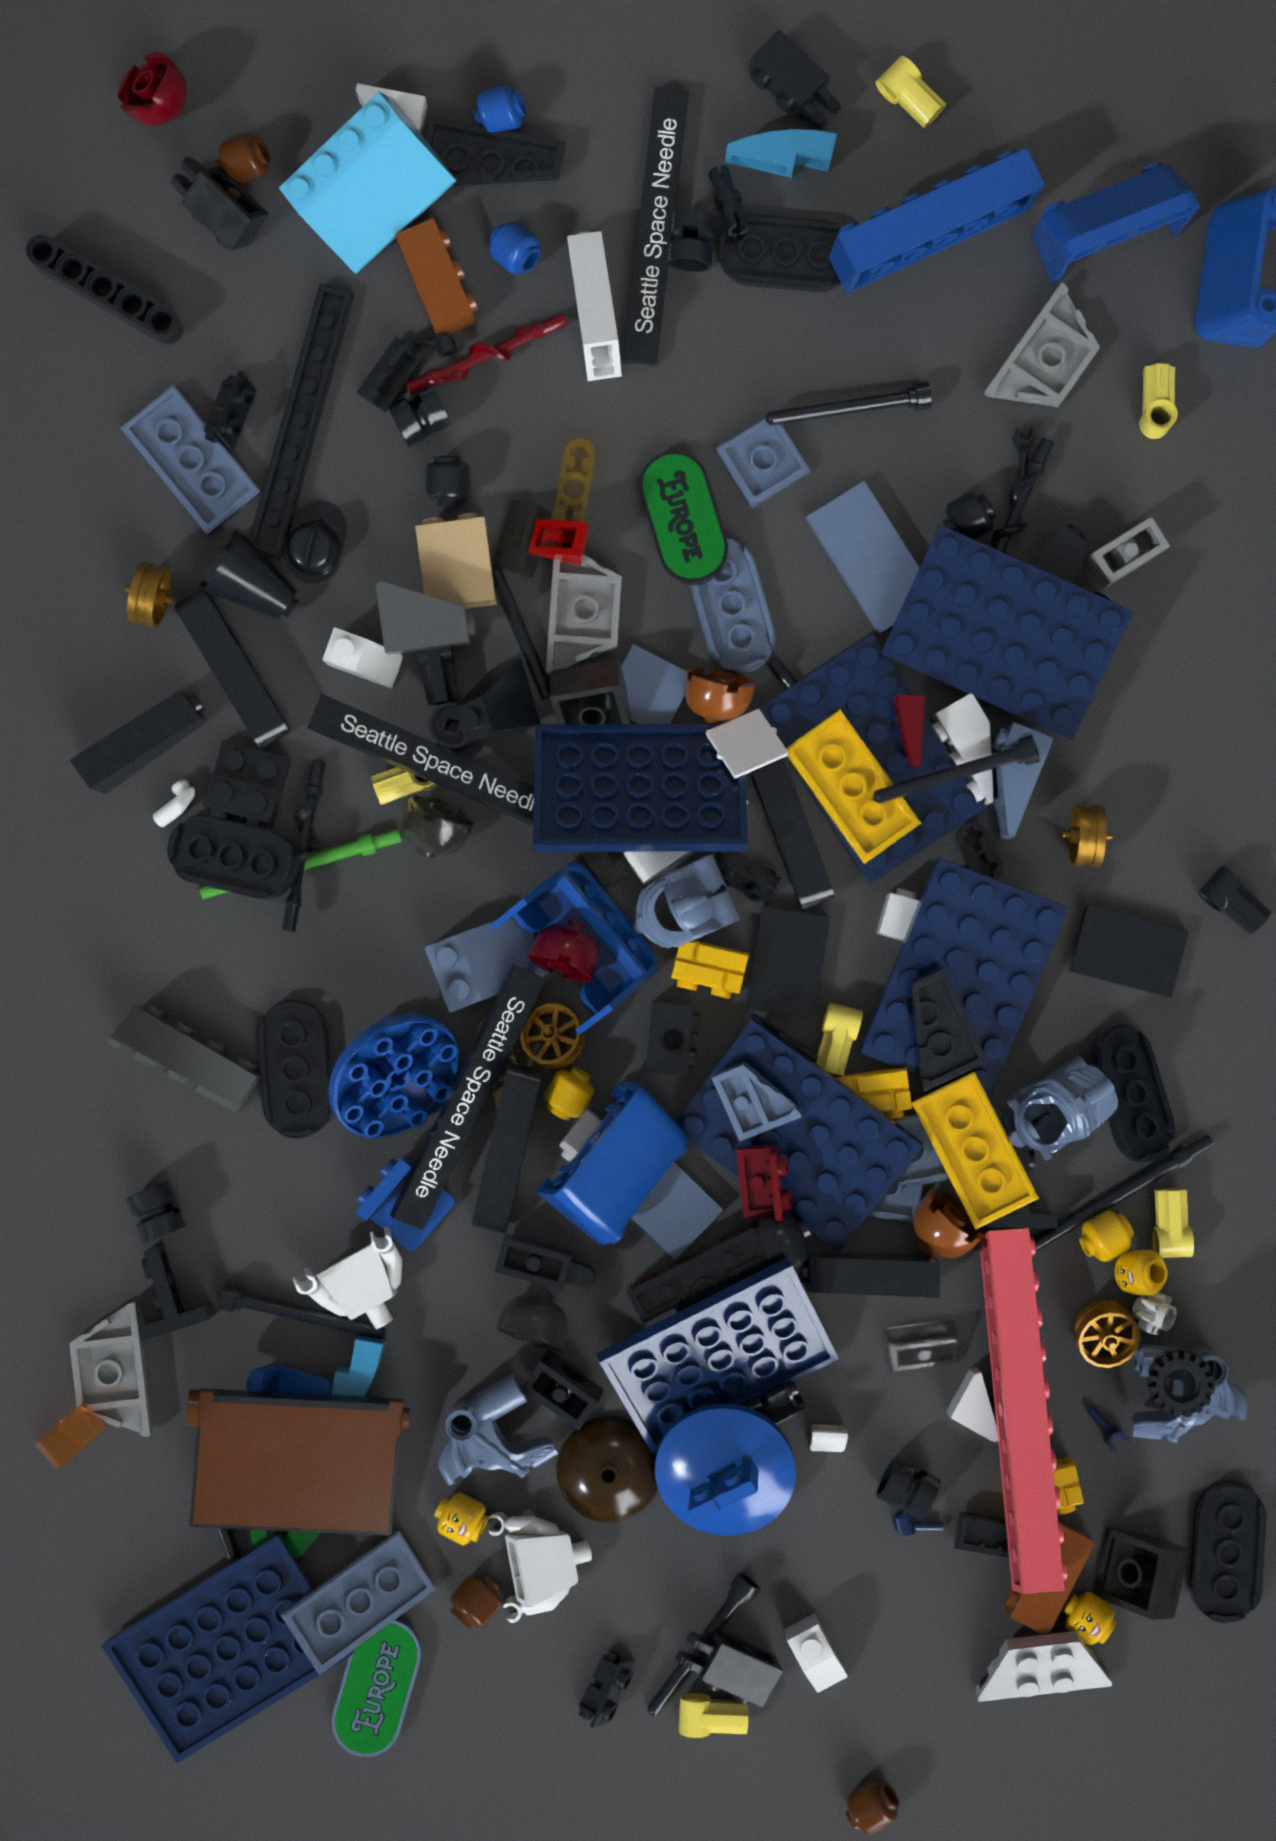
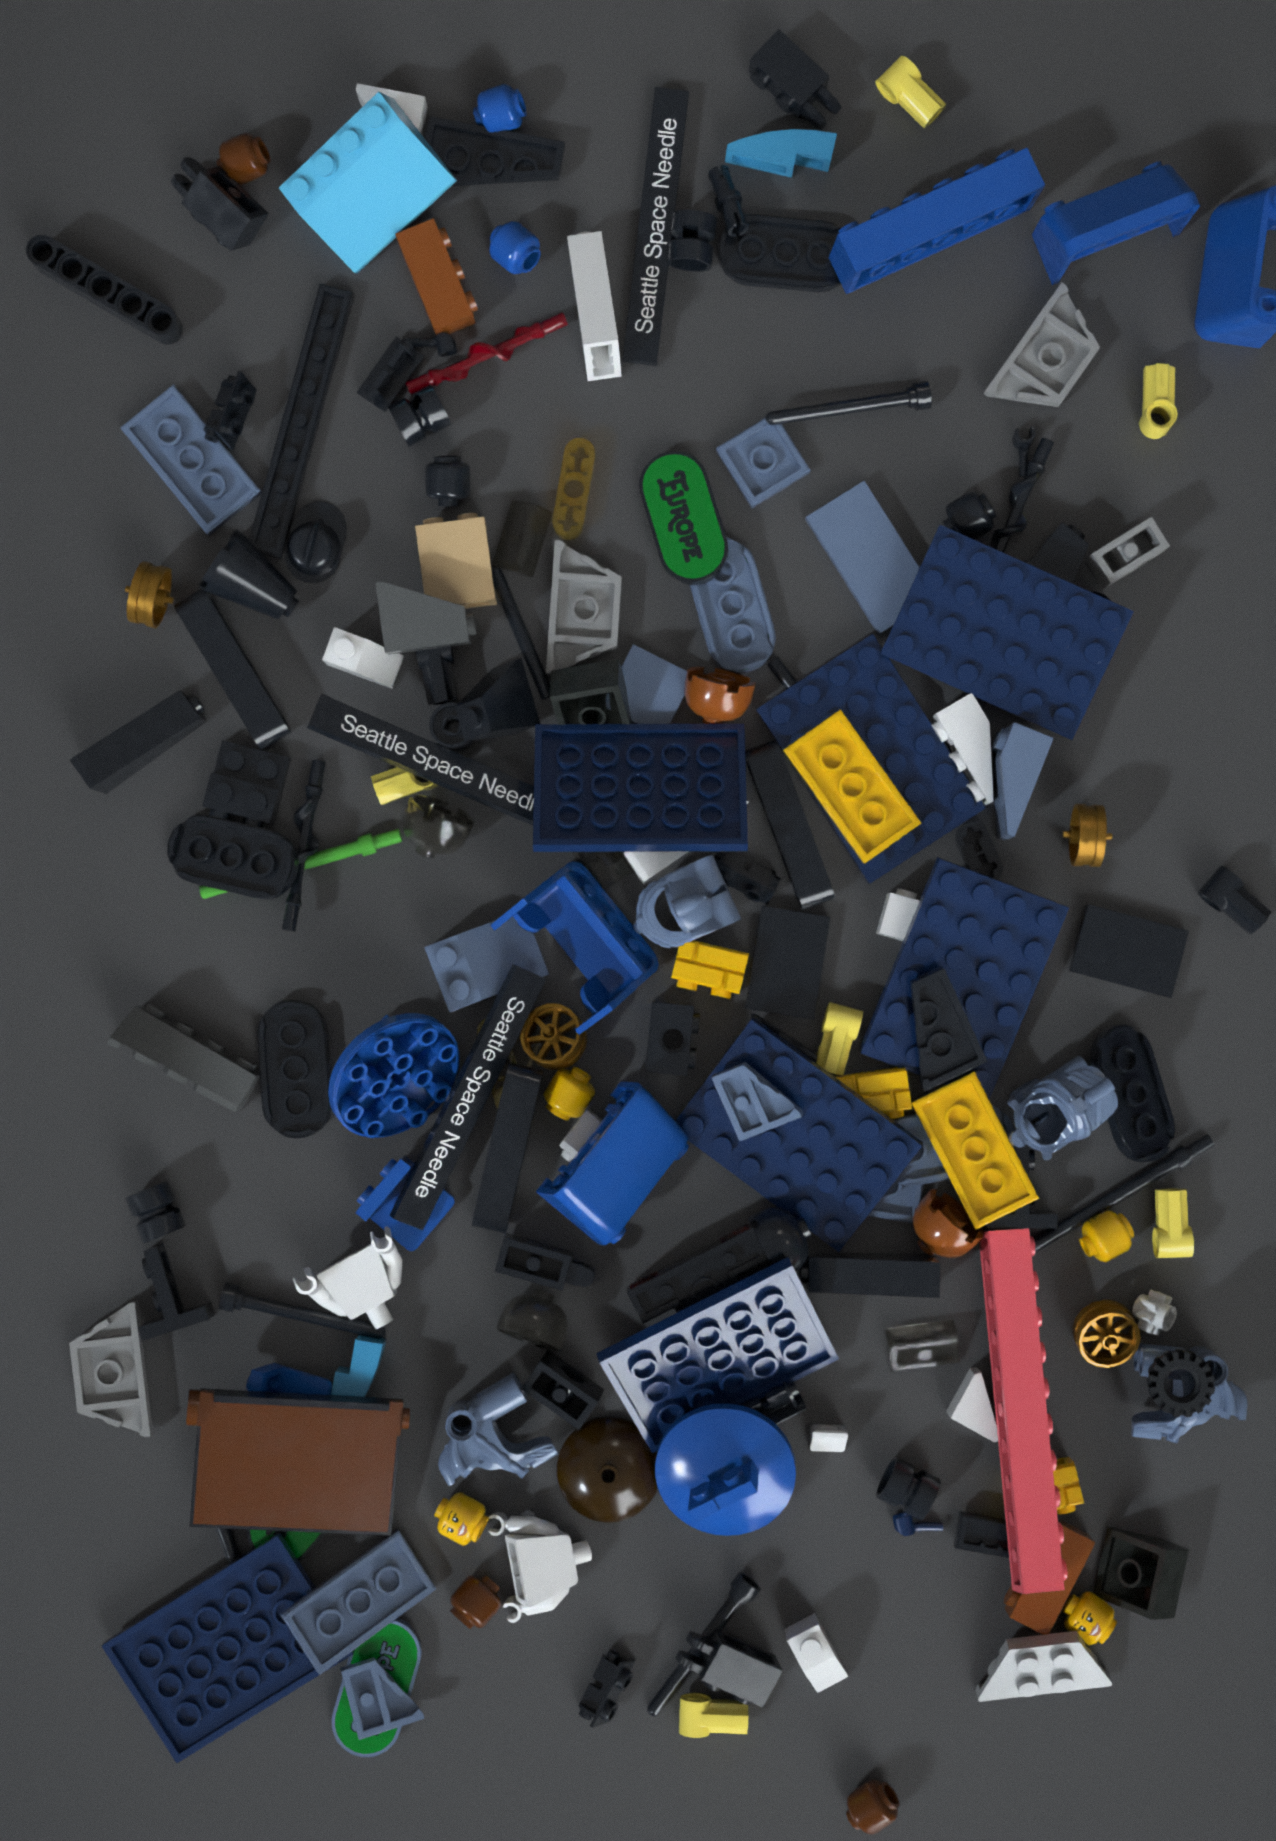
clear orange slope [34,1402,106,1470] -> none
dark red cylinder [117,52,187,127] -> none
white arm [153,779,195,827] -> none
red slope [528,519,589,566] -> none
dark red cylinder [528,920,600,983] -> none
sand blue tile [631,1161,724,1260] -> none
white piece [706,709,788,779] -> none
dark red bracket [736,1144,792,1221] -> none
black piece [873,734,1040,803] -> none
dark red slope [893,695,925,769] -> none
dark blue hand [1086,1405,1129,1452] -> none
yellow head [1114,1250,1168,1295] -> none
black tile [1189,1481,1267,1623] -> none
none -> sand blue wing [340,1657,424,1740]

